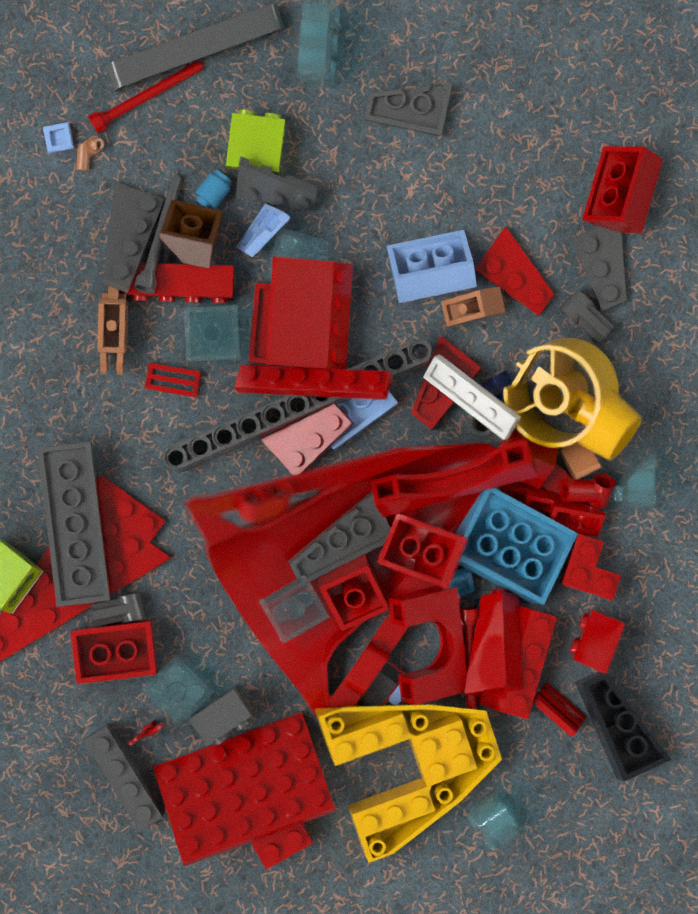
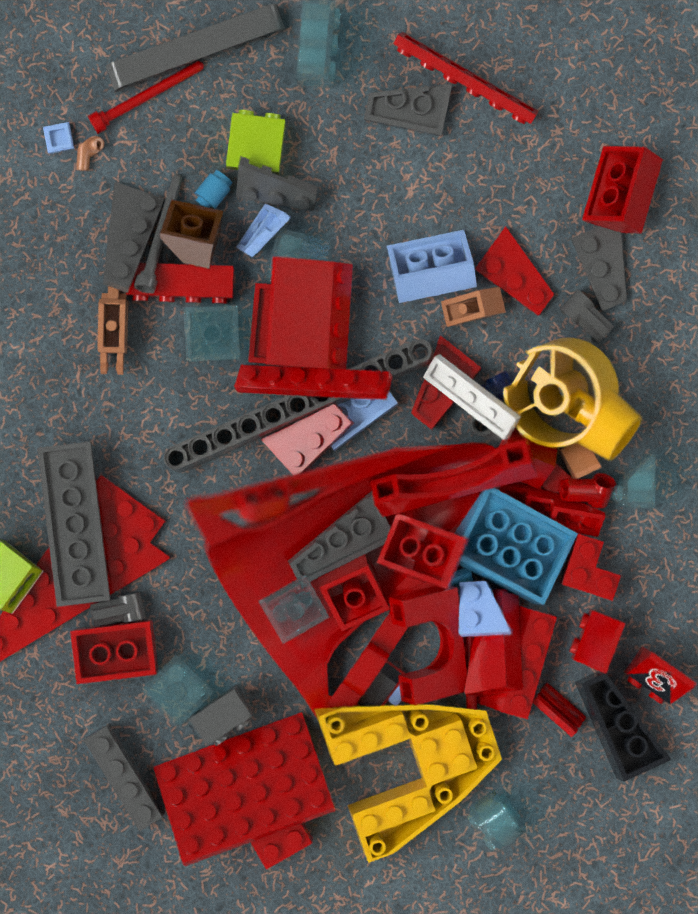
red piece [128,720,166,745] -> none
red tile [144,363,201,398] -> none
none -> red plate [393,32,538,124]
none -> light blue wing [459,581,512,637]
none -> red slope [624,646,696,705]

